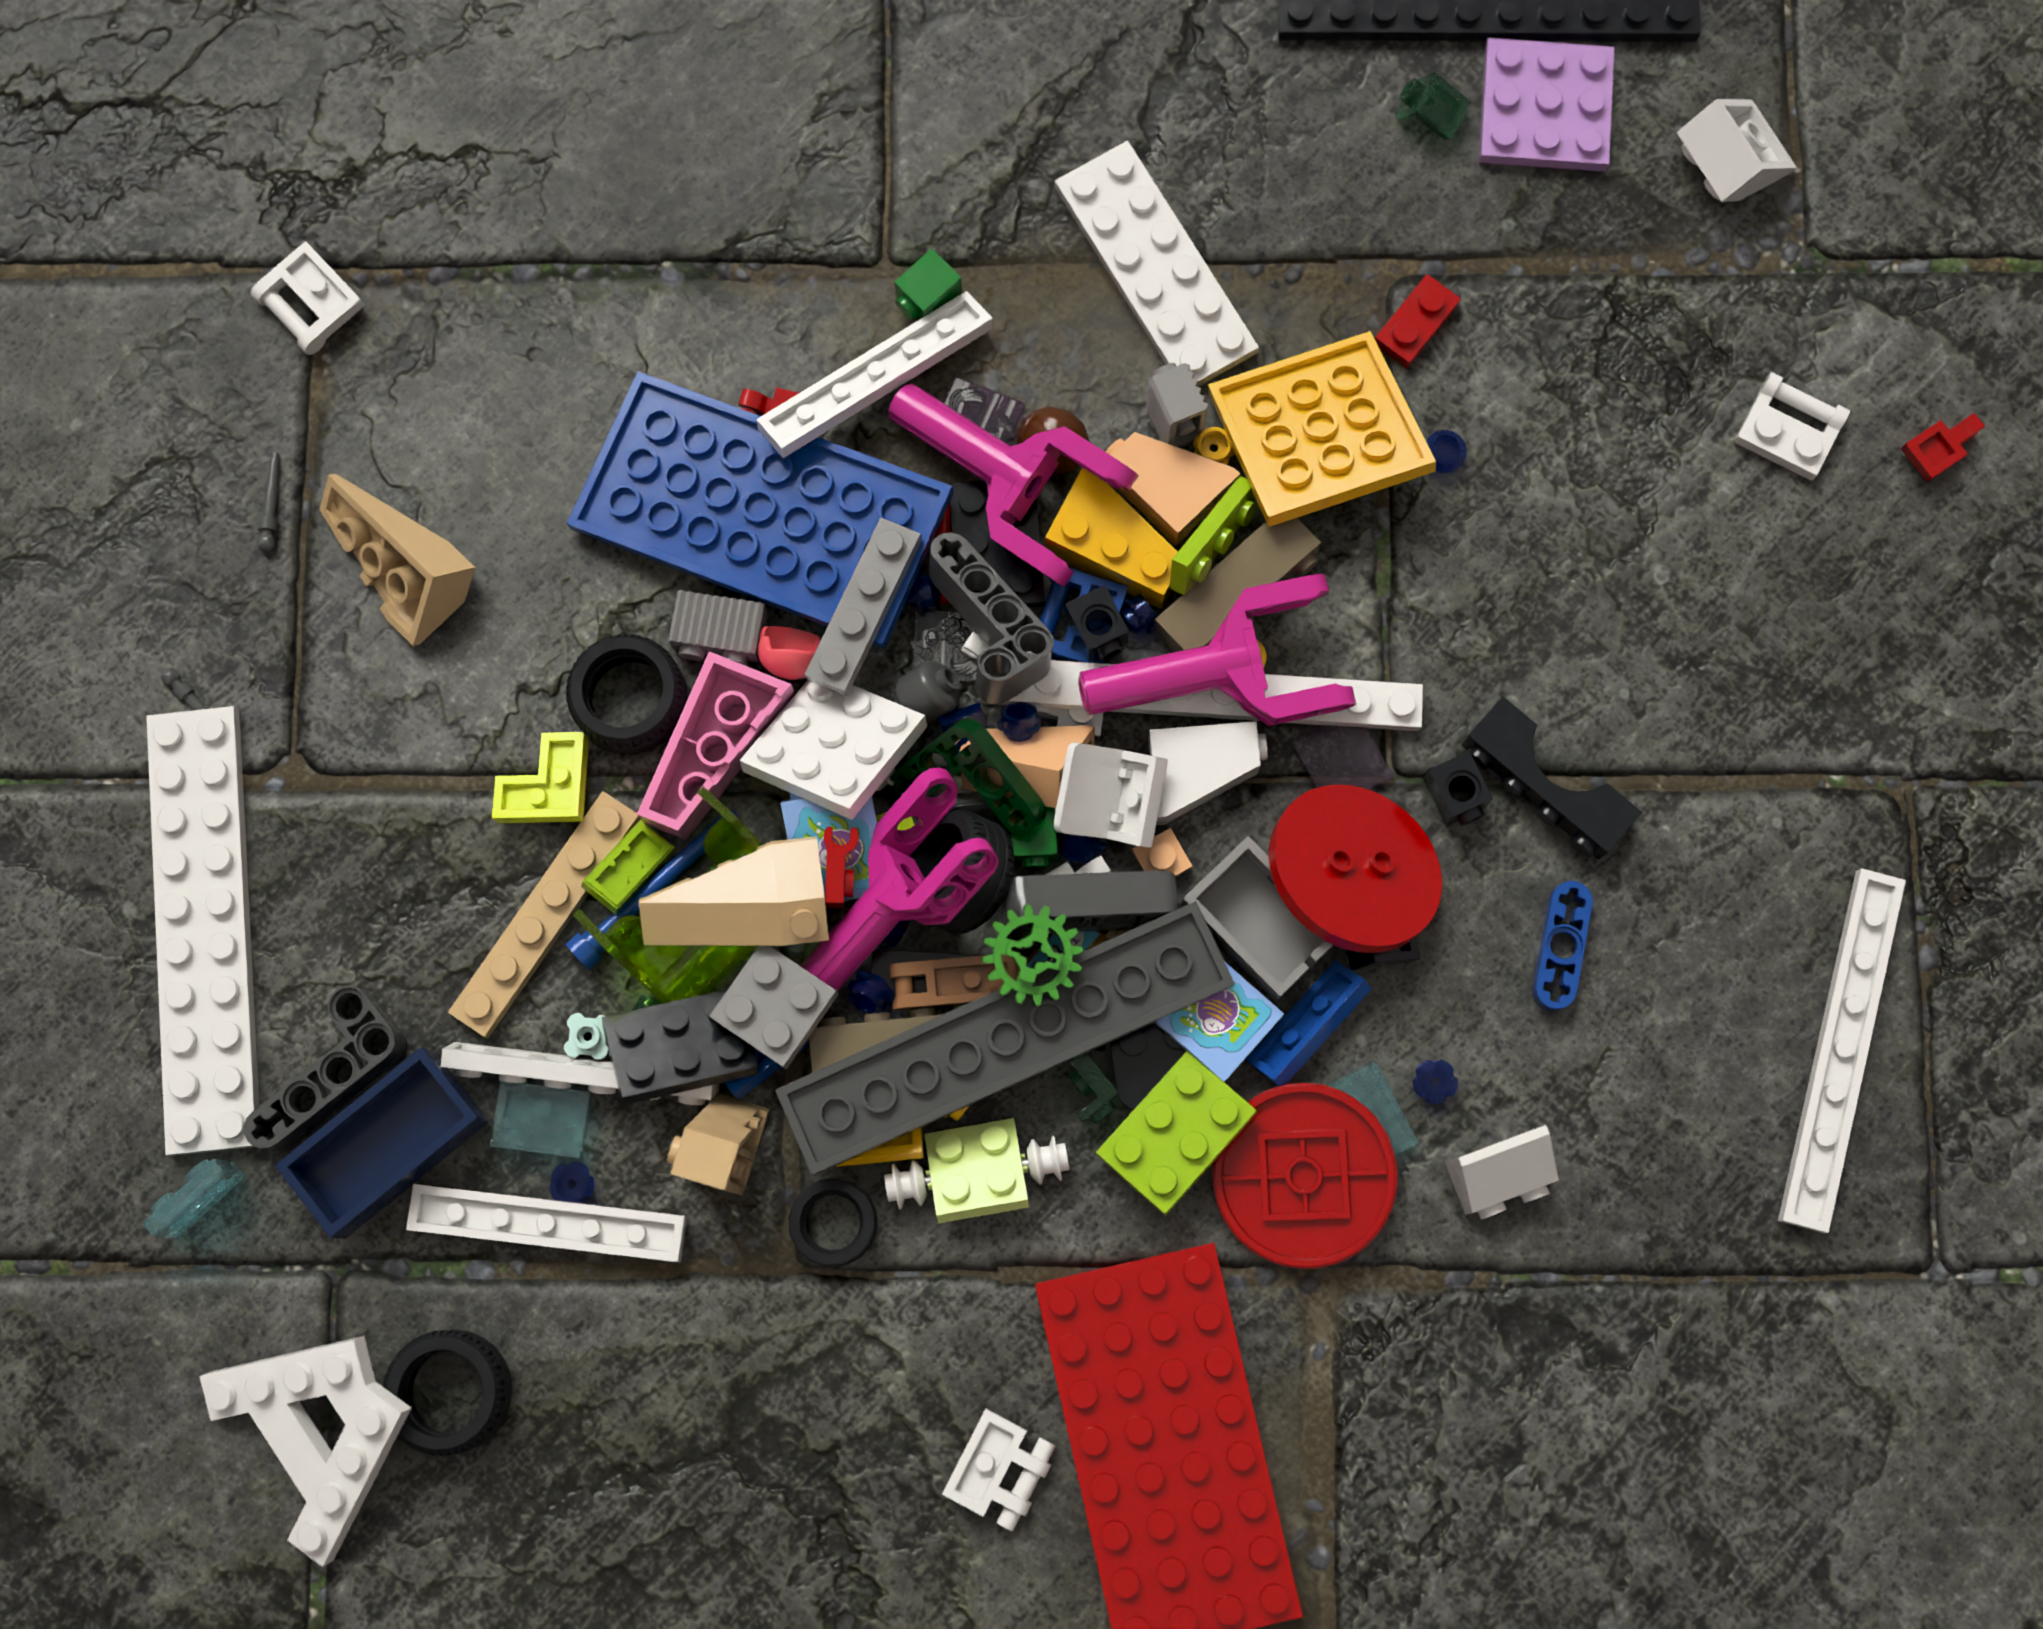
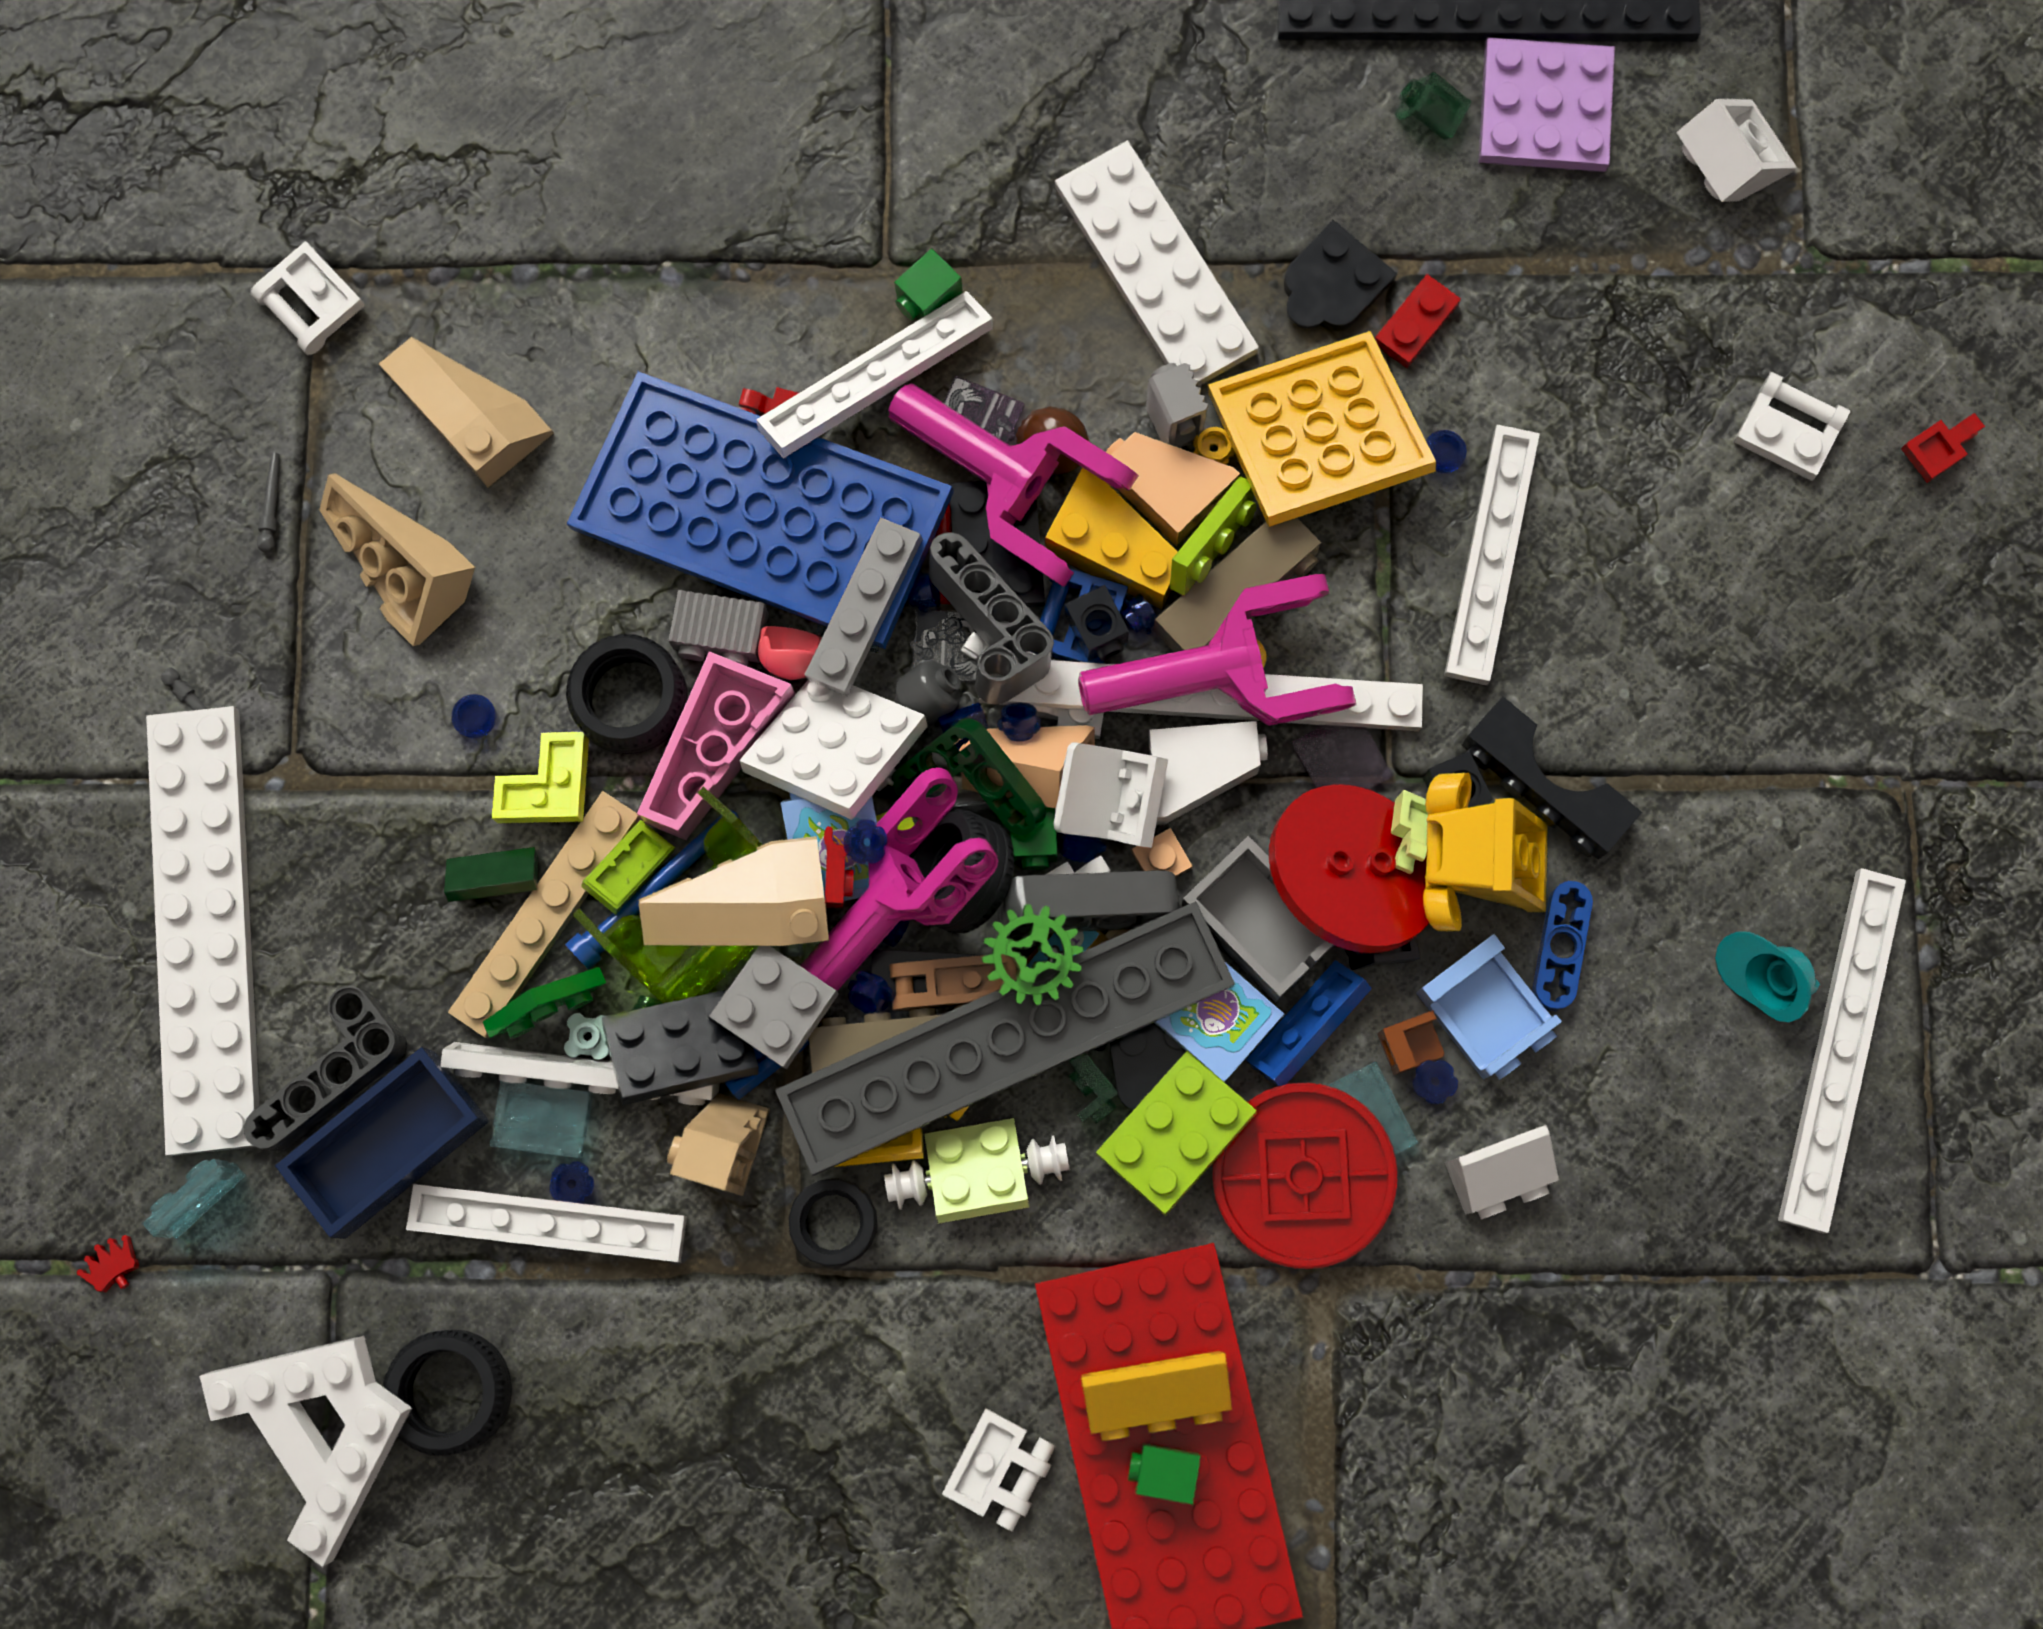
none -> red piece [77,1235,139,1292]
none -> tan wedge [379,337,554,488]
none -> dark green tile [444,847,538,902]
none -> clear blue plate [451,694,497,738]
none -> green plate [482,967,606,1039]
none -> clear blue plate [843,819,888,864]
none -> yellow slope [1081,1351,1232,1441]
none -> green brick [1128,1443,1201,1504]
none -> black plate [1284,220,1397,331]
none -> dark orange panel [1377,1010,1444,1076]
none -> yellowish green plate [1391,790,1428,874]
none -> light blue panel [1416,934,1562,1080]
none -> yellow piece [1423,773,1548,931]
none -> white plate [1444,425,1540,685]
none -> teal piece [1715,931,1820,1022]

